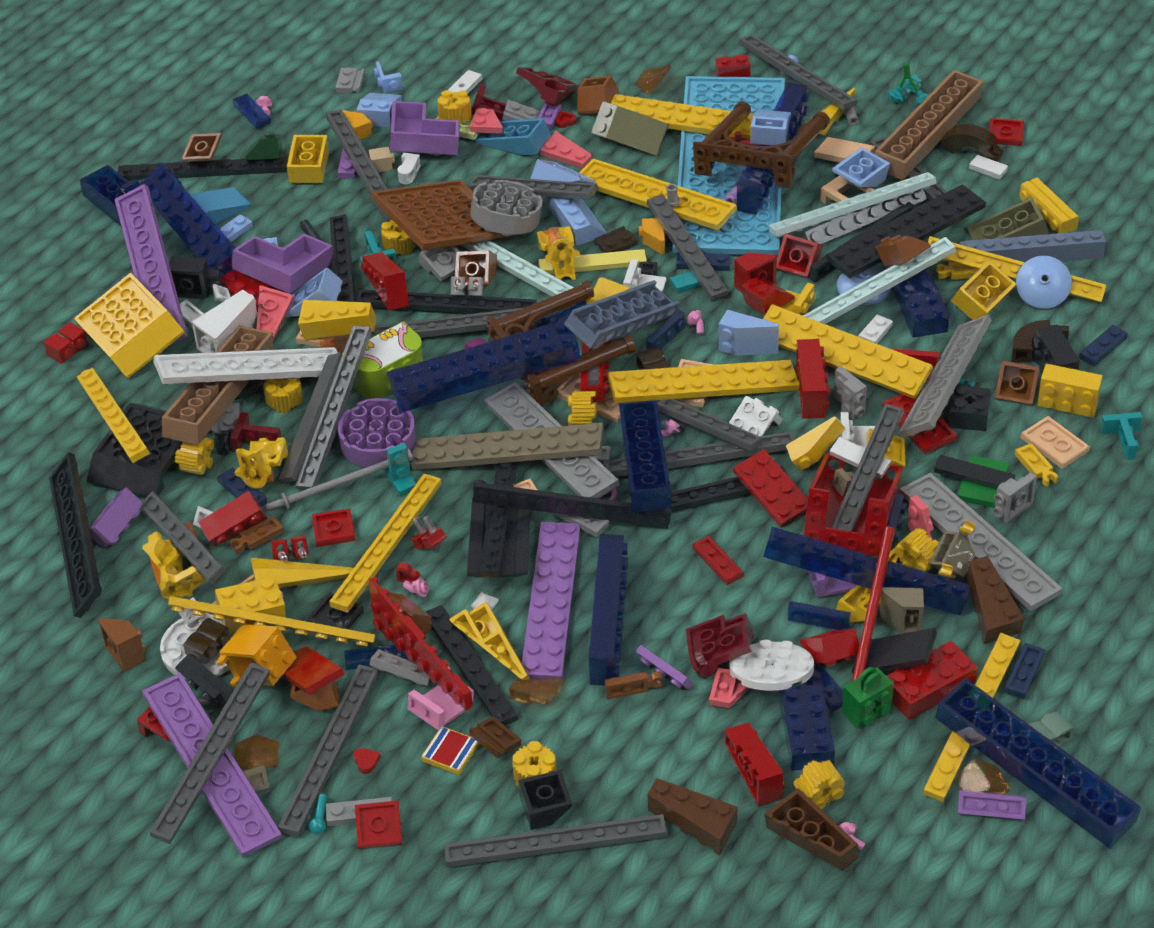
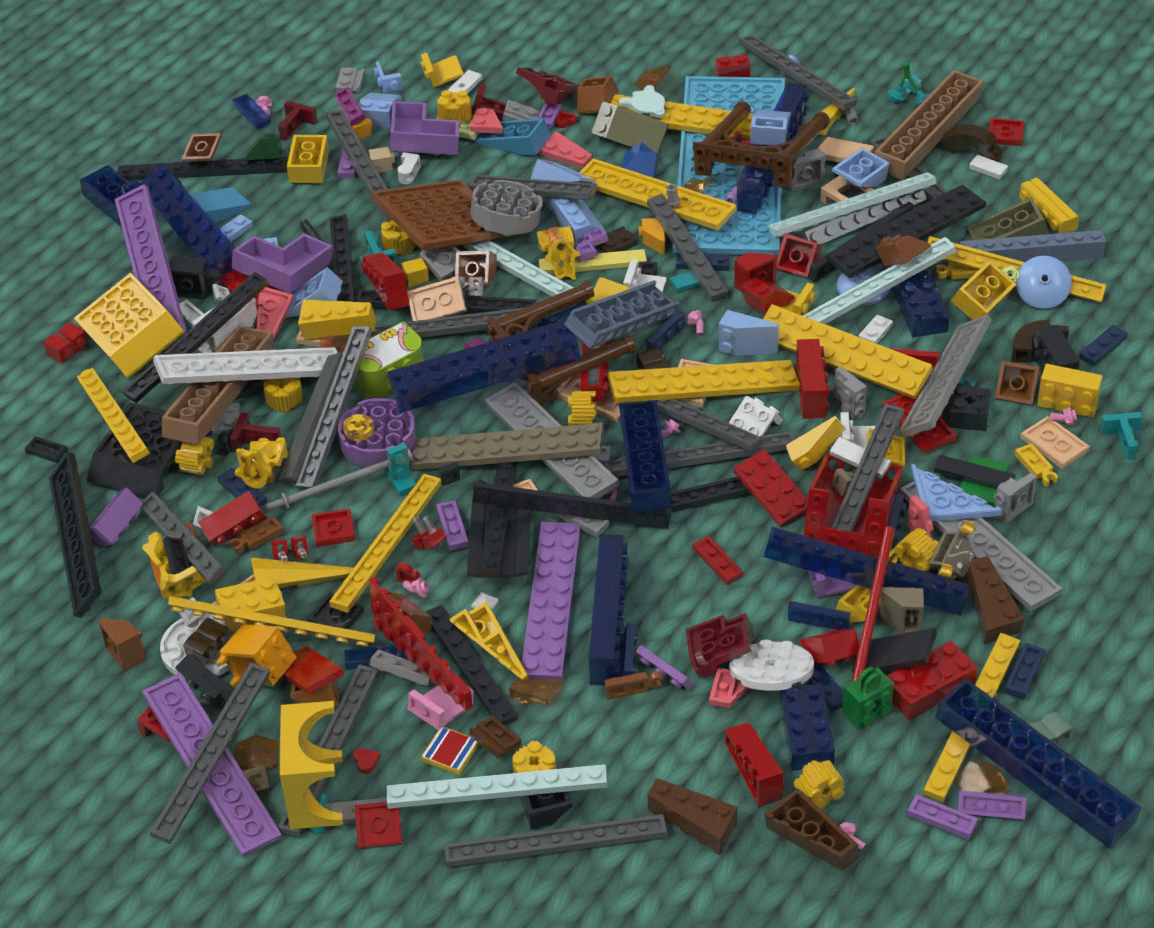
none -> black tile [25,436,68,463]
none -> black plate [122,272,269,404]
none -> black tile [162,536,190,574]
none -> dark red bracket [278,100,318,141]
none -> yellow piece [280,701,343,829]
none -> magenta tile [334,87,366,126]
none -> piece [343,414,374,441]
none -> light aqua plate [387,764,607,809]
none -> yellow brick [402,257,429,287]
none -> light nougat tile [407,276,467,321]
none -> yellow bracket [420,52,463,88]
none -> medium lavender plate [436,500,469,551]
none -> black tile [439,462,460,485]
none -> medium lavender tile [575,228,609,262]
none -> light aqua tile [619,85,665,118]
none -> dark blue plate [620,623,638,677]
none -> blue slope [622,141,658,178]
none -> clear orange rock [684,177,712,193]
none -> light grey plate [790,148,826,191]
none -> medium lavender plate [907,794,978,840]
none -> light blue tile [911,464,1001,521]
none -> yellowish green plate [1002,266,1019,282]
none -> bright pink plate [1050,407,1078,426]

